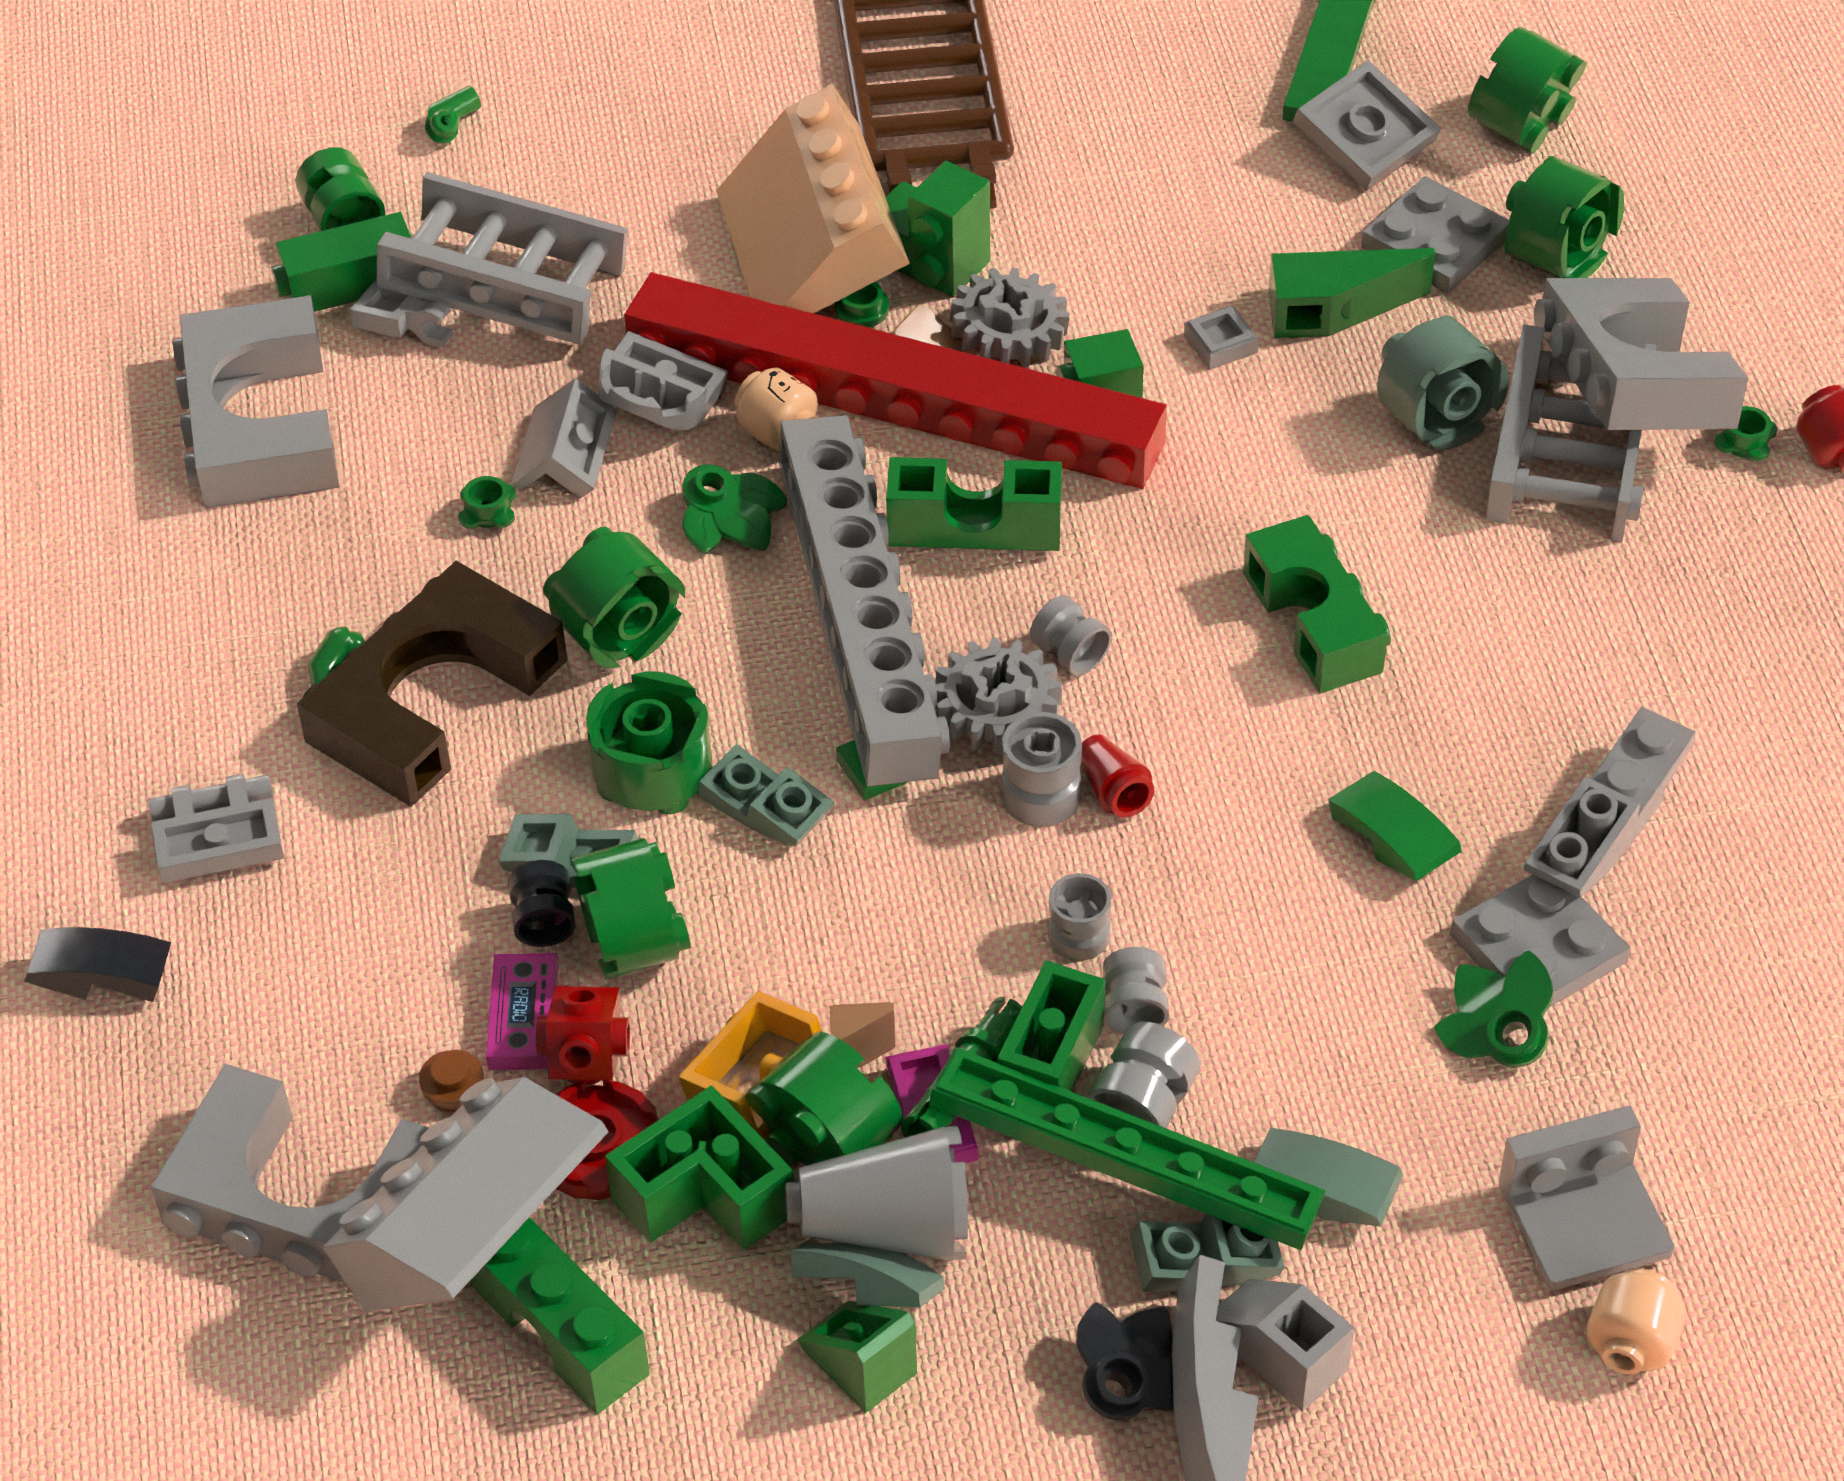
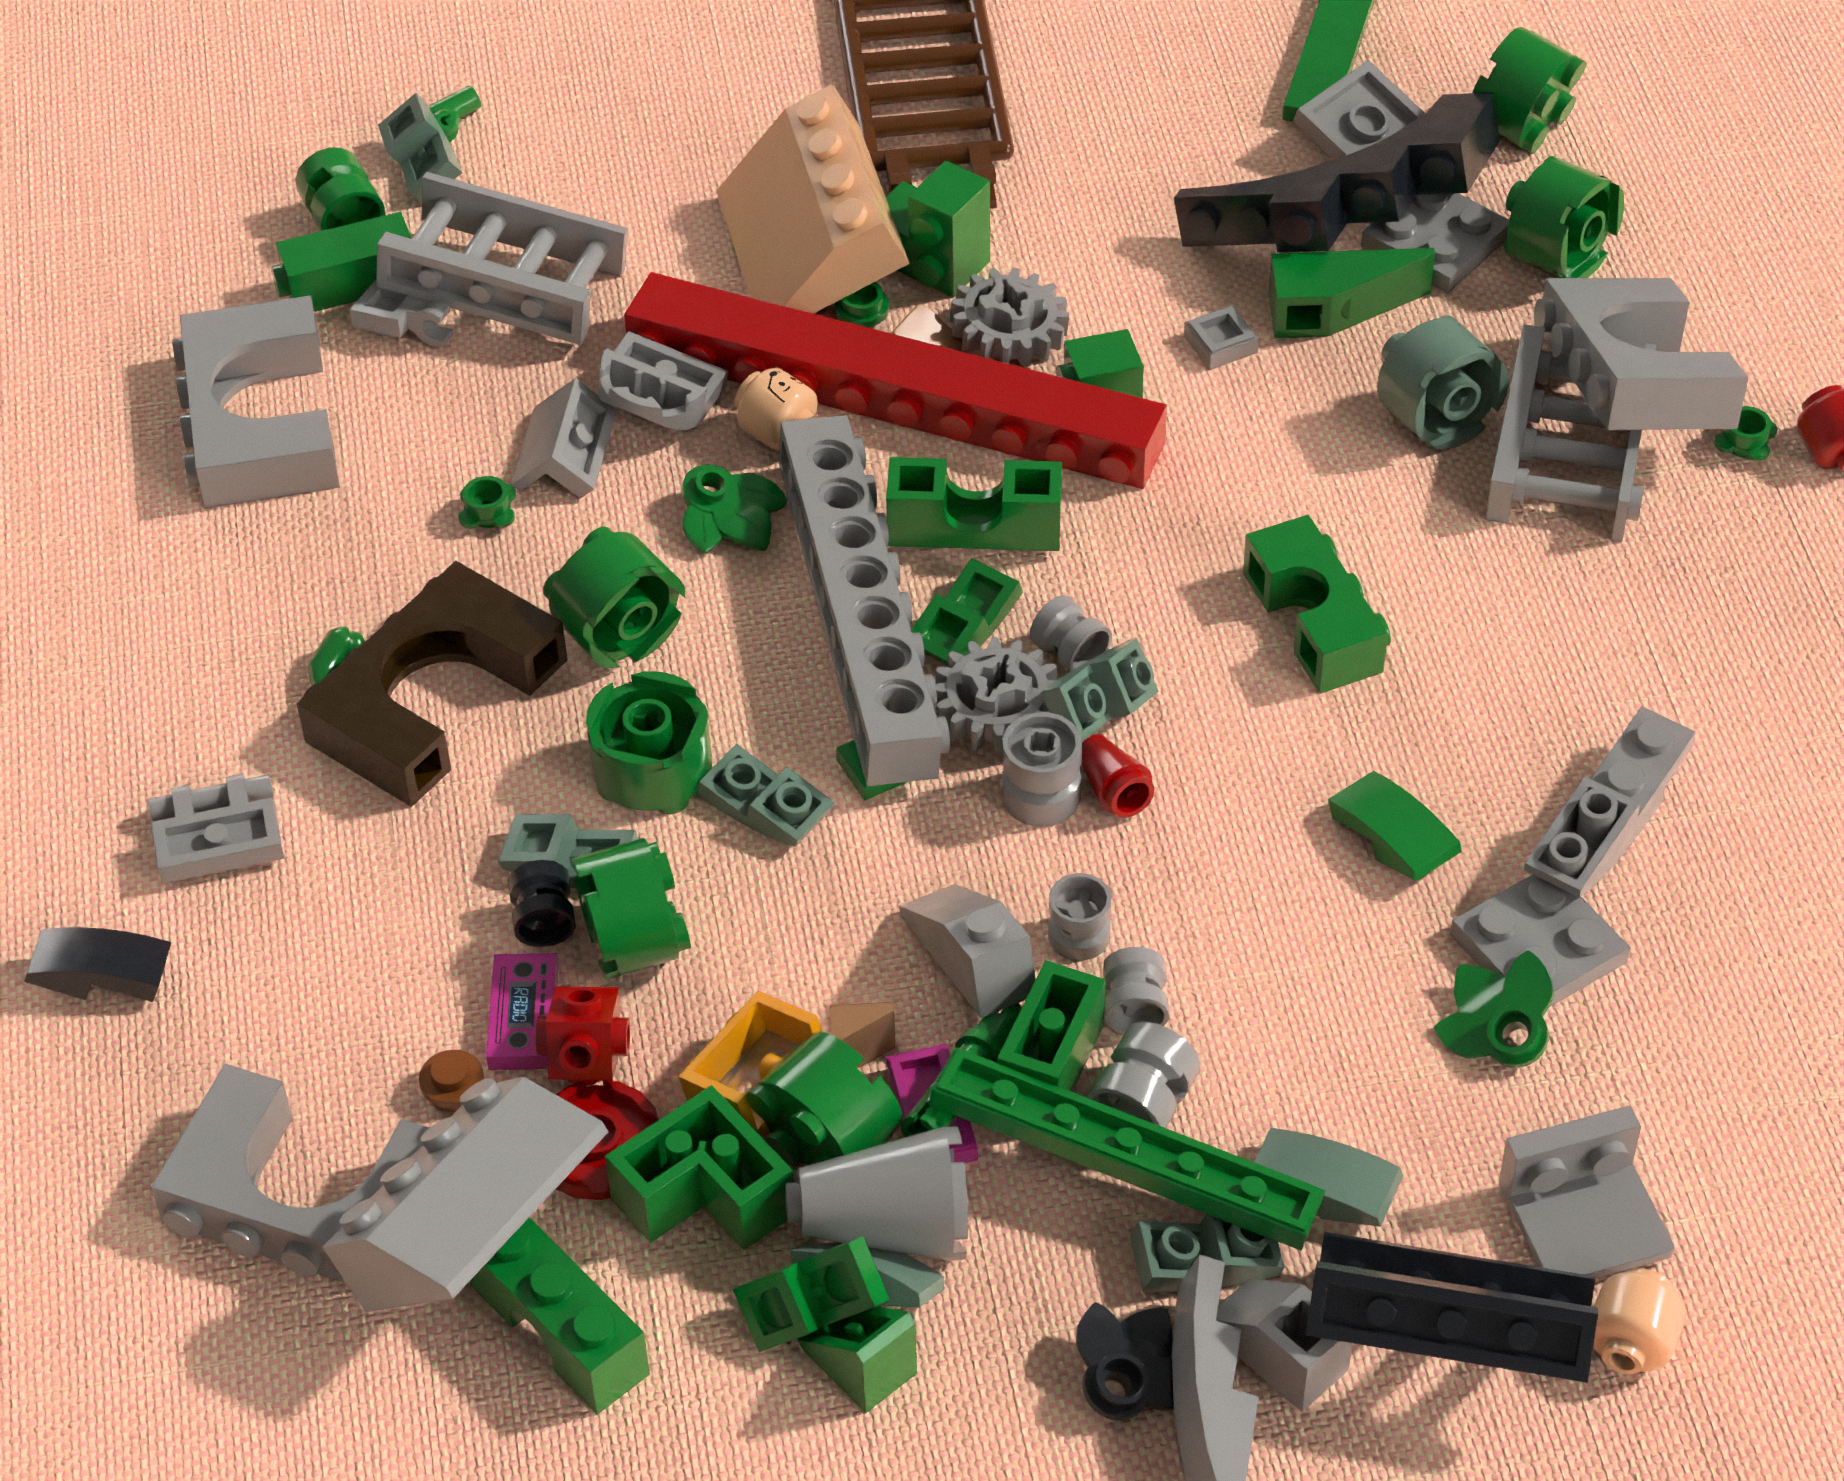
none -> sand green slope [378,93,462,204]
none -> green slope [733,1236,889,1352]
none -> light grey slope [899,884,1036,1018]
none -> green slope [911,558,1023,665]
none -> sand green slope [1041,638,1159,742]
none -> black arch [1174,92,1500,253]
none -> black fence [1306,1232,1598,1383]

